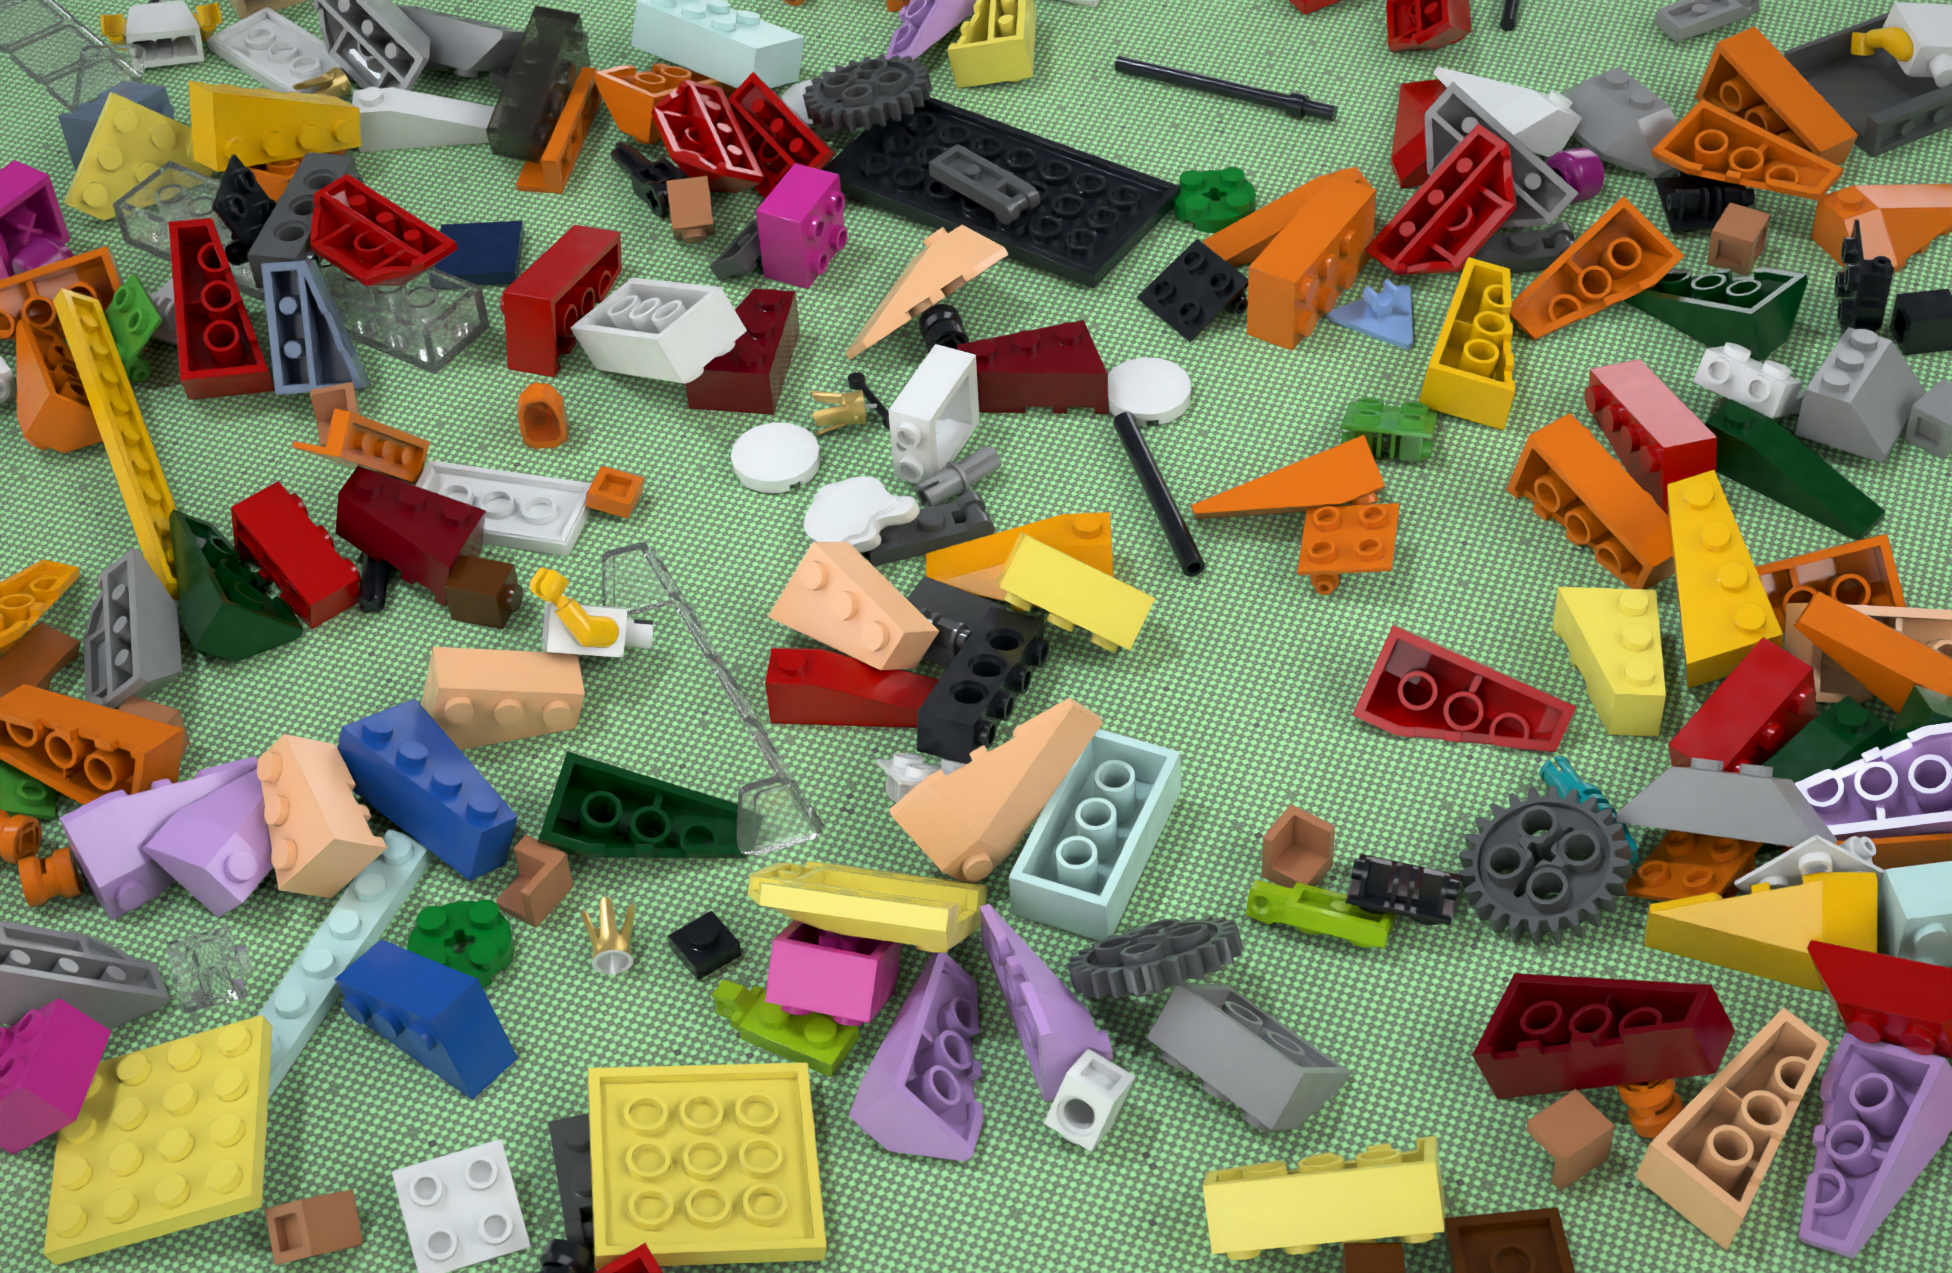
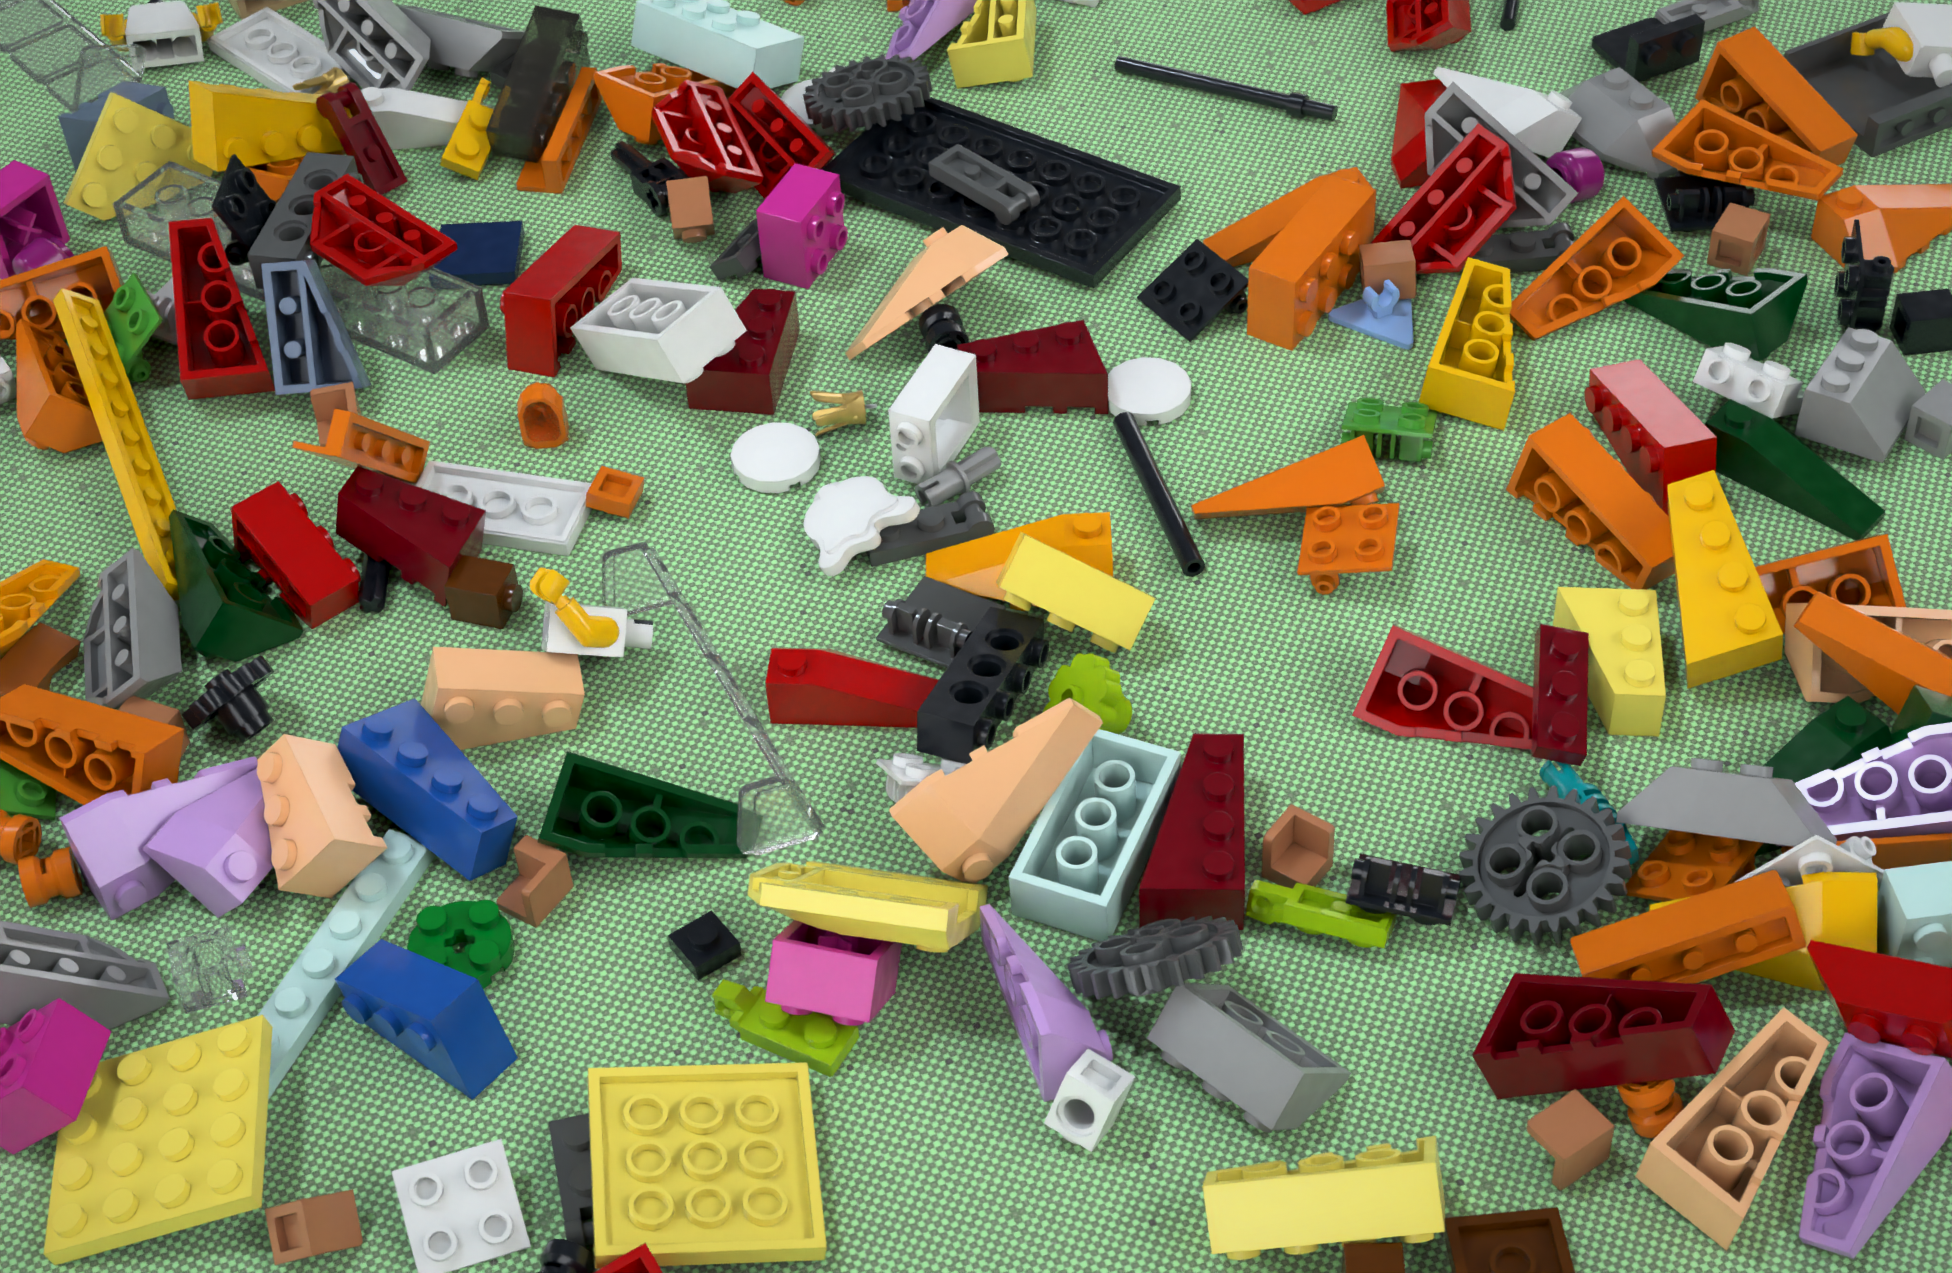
pearl gold piece [581,896,635,976] -> none
light nougat wedge [768,542,939,670] -> none
black hinge [848,372,890,429] -> none
lavender wedge [849,952,983,1161] -> none
green plate [1173,167,1256,233] -> none
red wedge [1668,637,1817,773] -> none
none -> black plant [182,656,275,743]
none -> dark red plate [316,82,408,195]
none -> yellow hinge [440,78,514,180]
none -> lime plant [1043,653,1132,734]
none -> dark red wedge [1139,733,1245,930]
none -> nougat panel [1359,240,1416,303]
none -> dark red plate [1531,624,1589,766]
none -> orange panel [1570,870,1807,983]
none -> black bracket [1591,14,1705,82]

